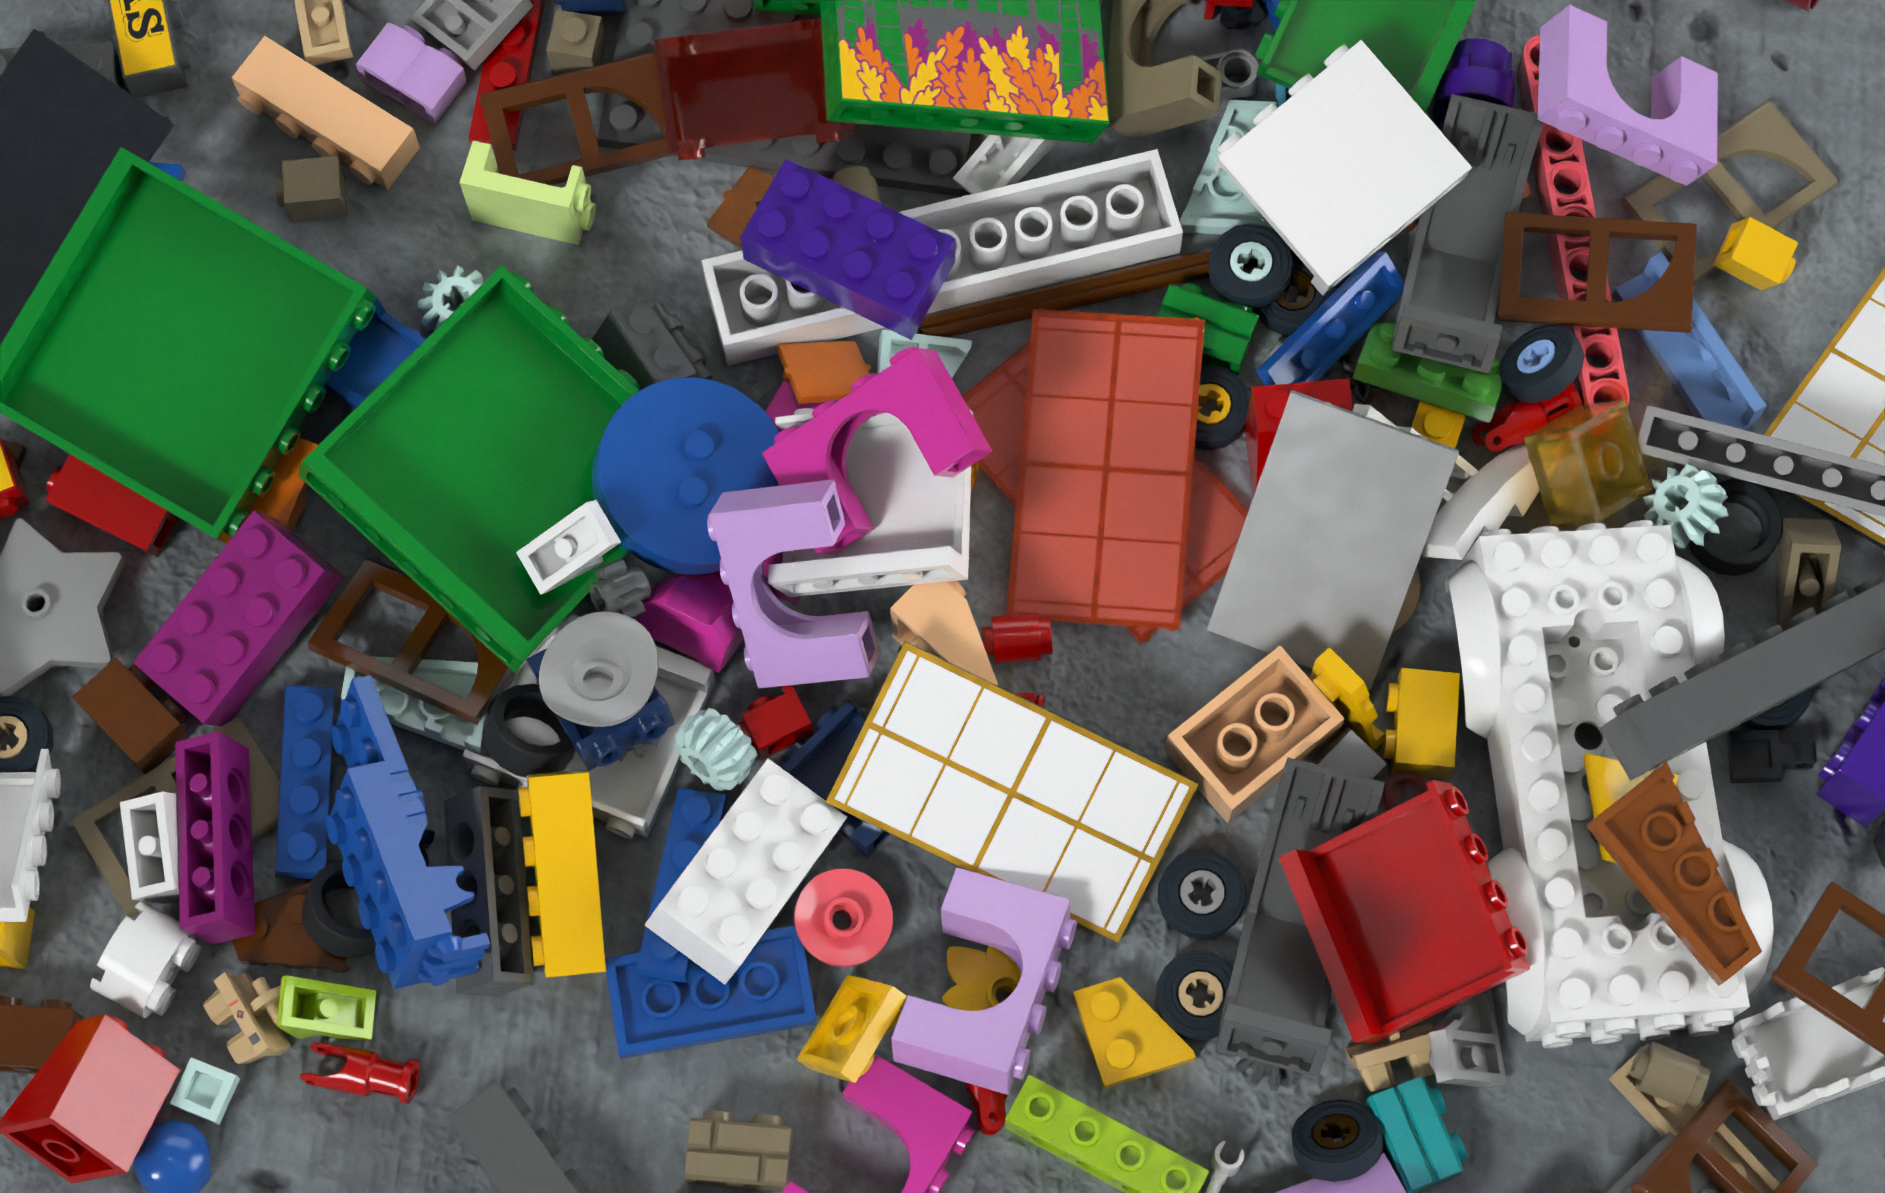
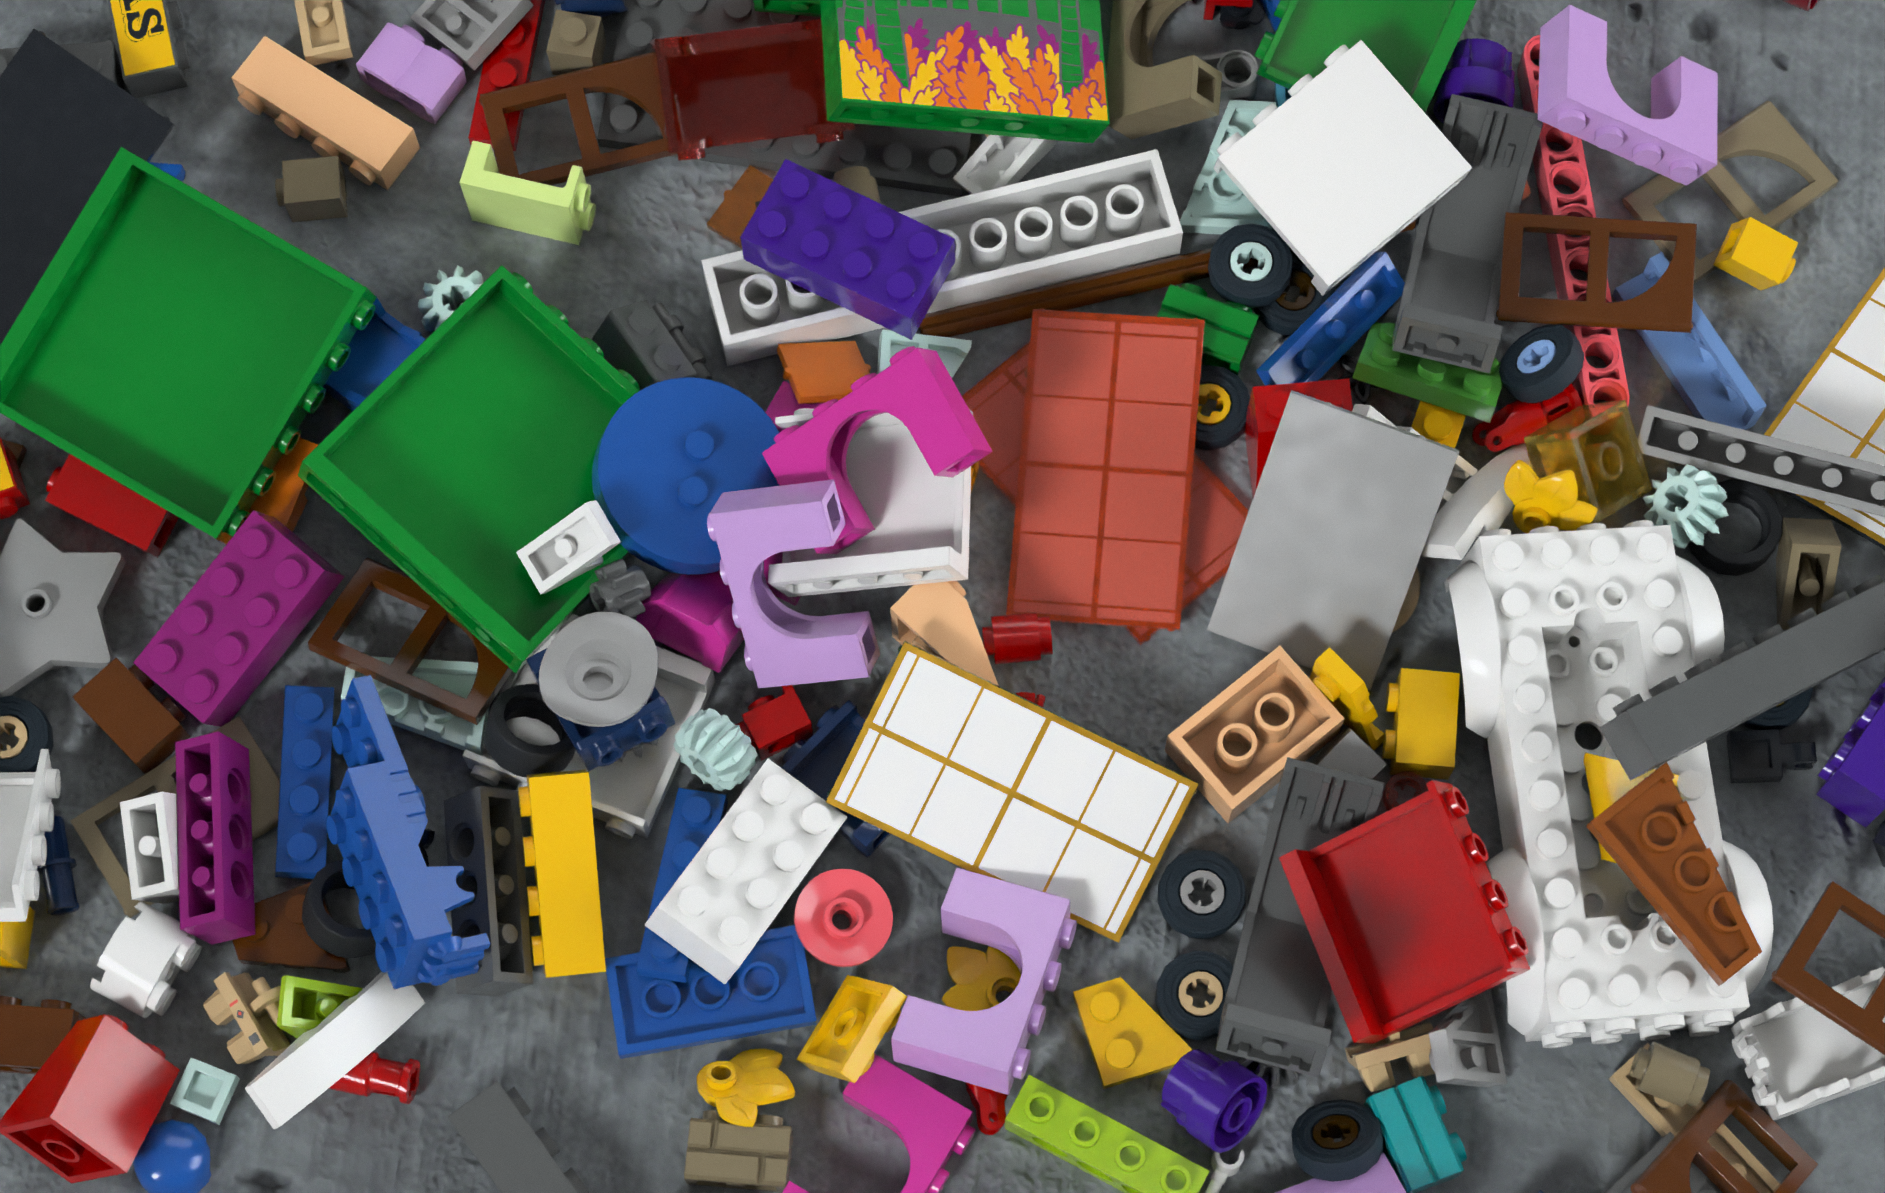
none -> dark blue axle [37,816,80,915]
none -> white slope [245,972,425,1129]
none -> yellow plate [696,1048,795,1127]
none -> dark purple piece [1161,1049,1267,1153]
none -> yellow plate [1504,460,1598,534]

